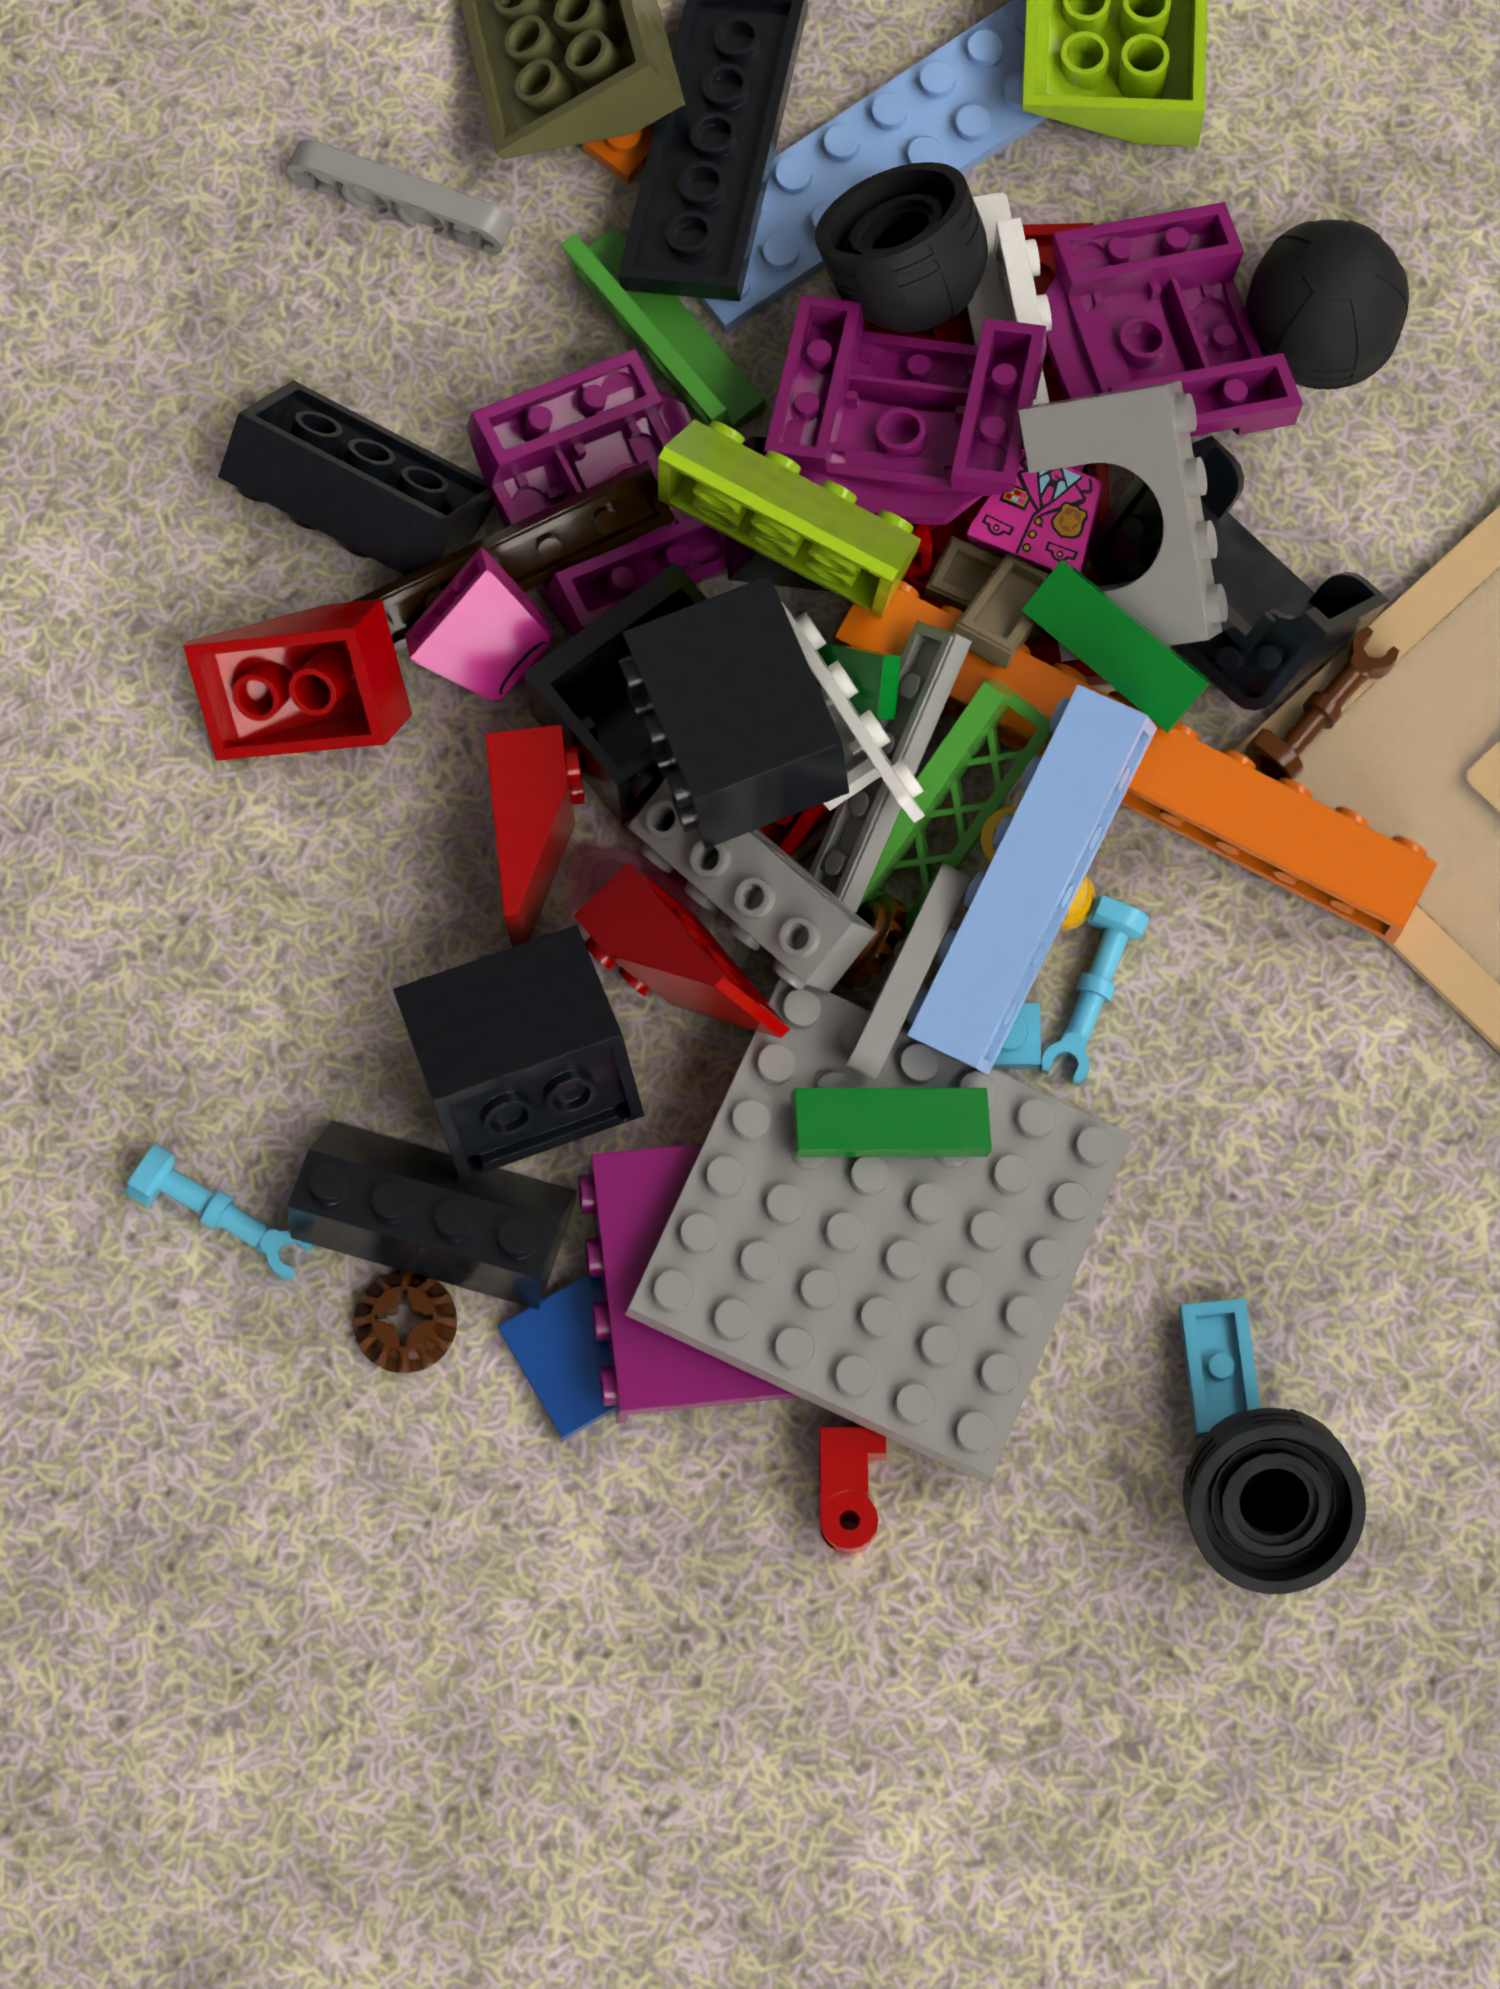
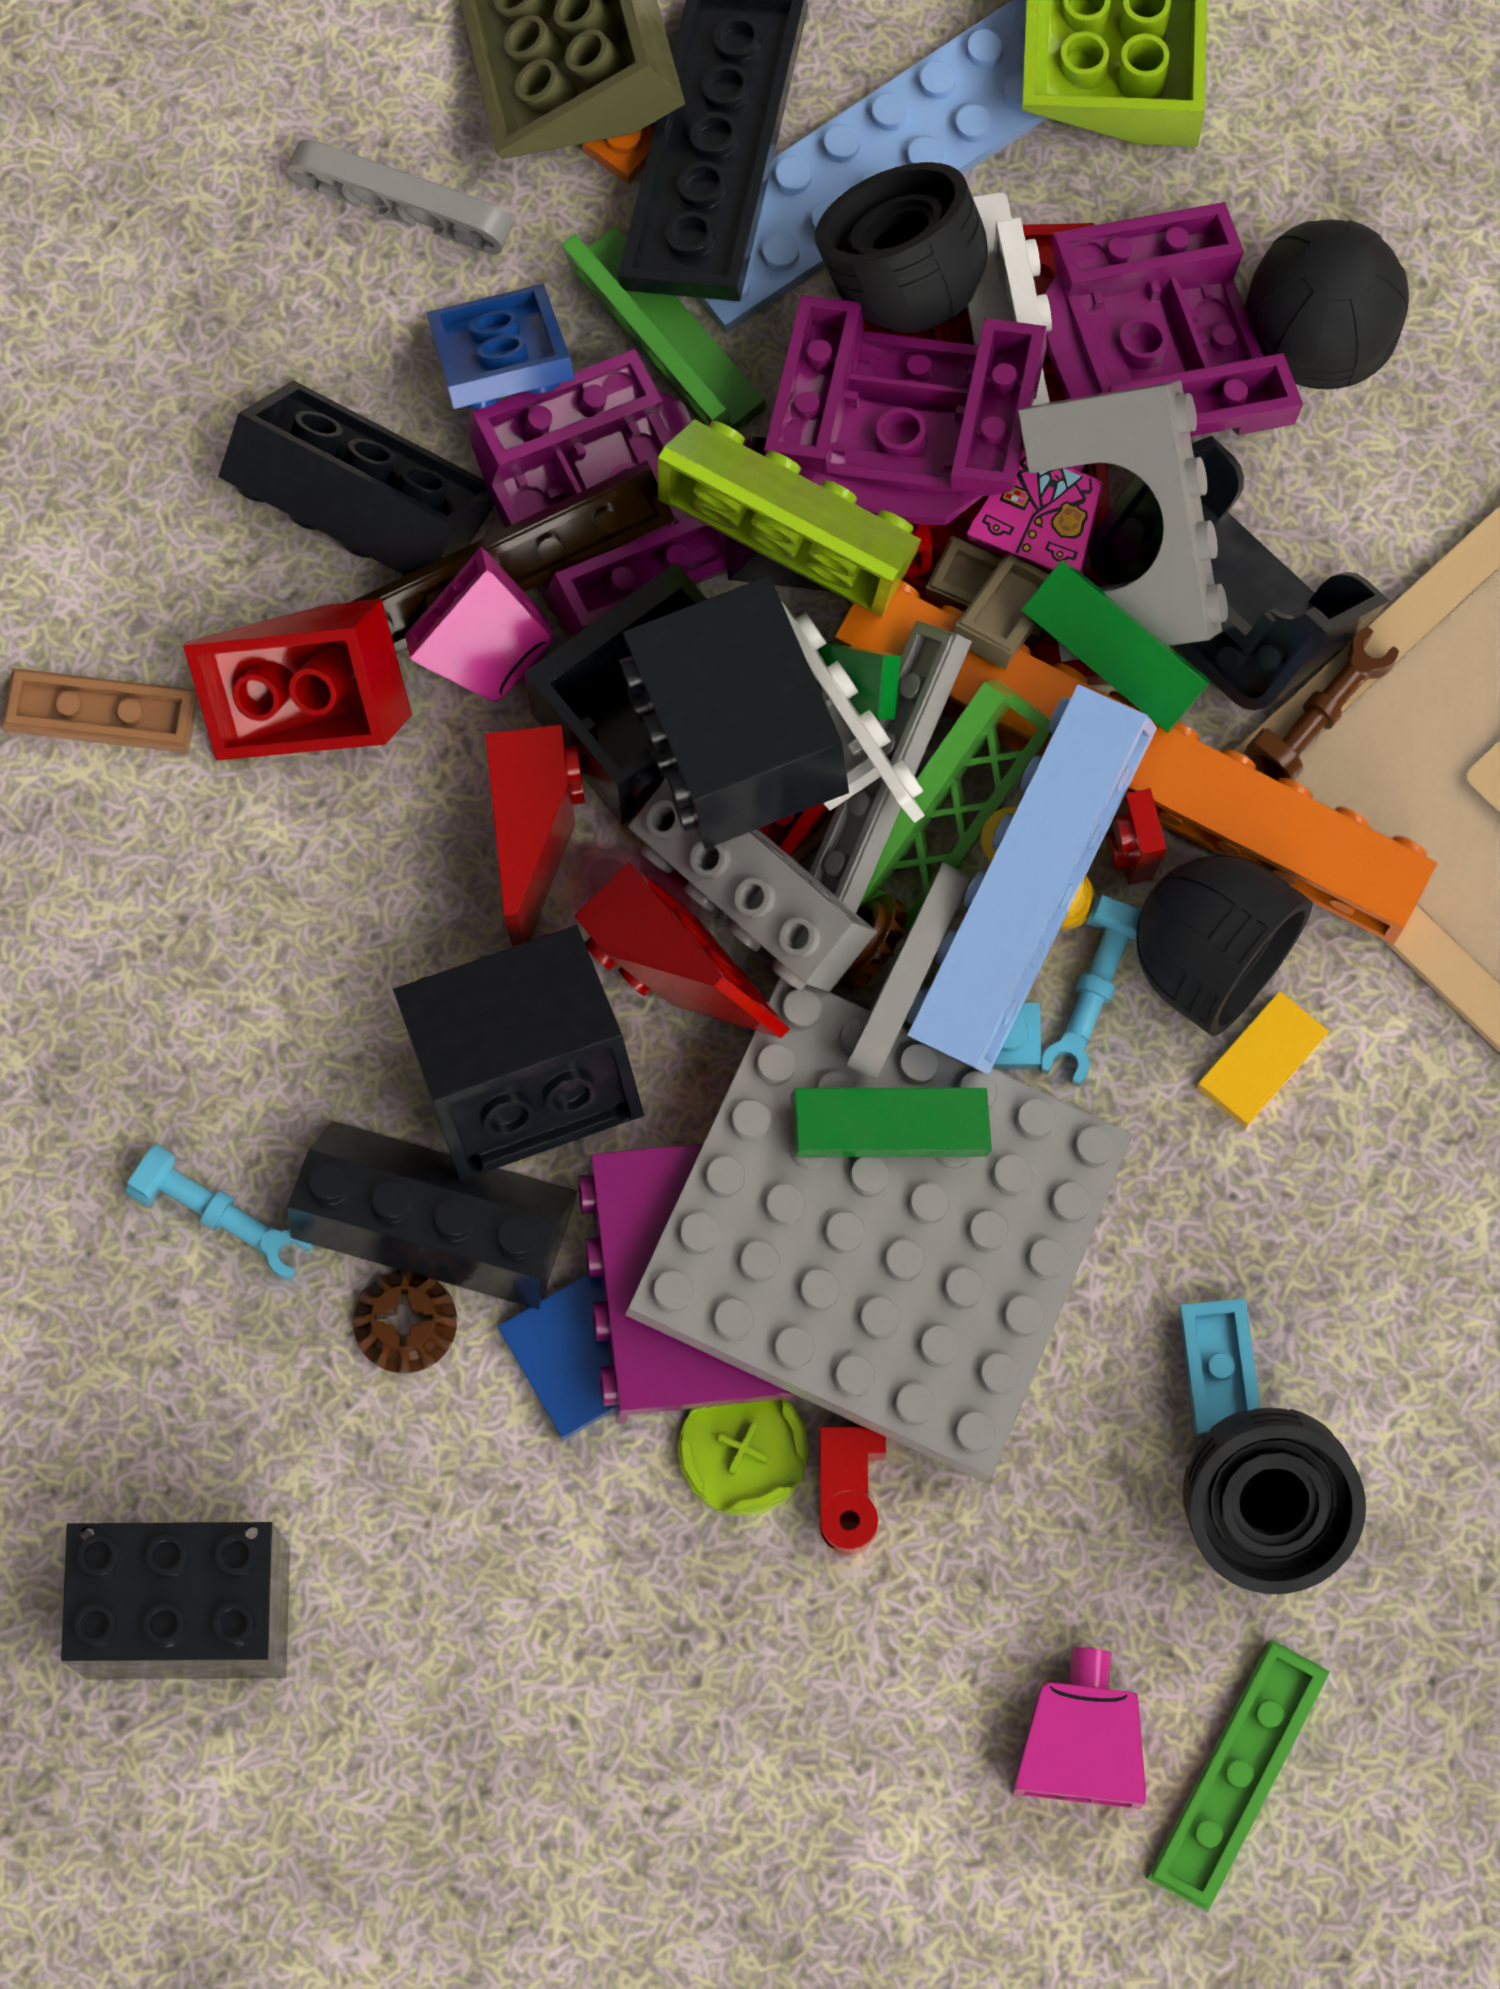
none -> medium nougat tile [2,668,198,754]
none -> black container [61,1522,290,1680]
none -> blue plate [426,283,575,409]
none -> lime tile [677,1399,809,1516]
none -> dark pink torso [1013,1647,1146,1809]
none -> red plate [1106,788,1167,885]
none -> black piece [1136,855,1313,1036]
none -> bright green tile [1147,1639,1330,1912]
none -> yellow tile [1196,991,1329,1129]

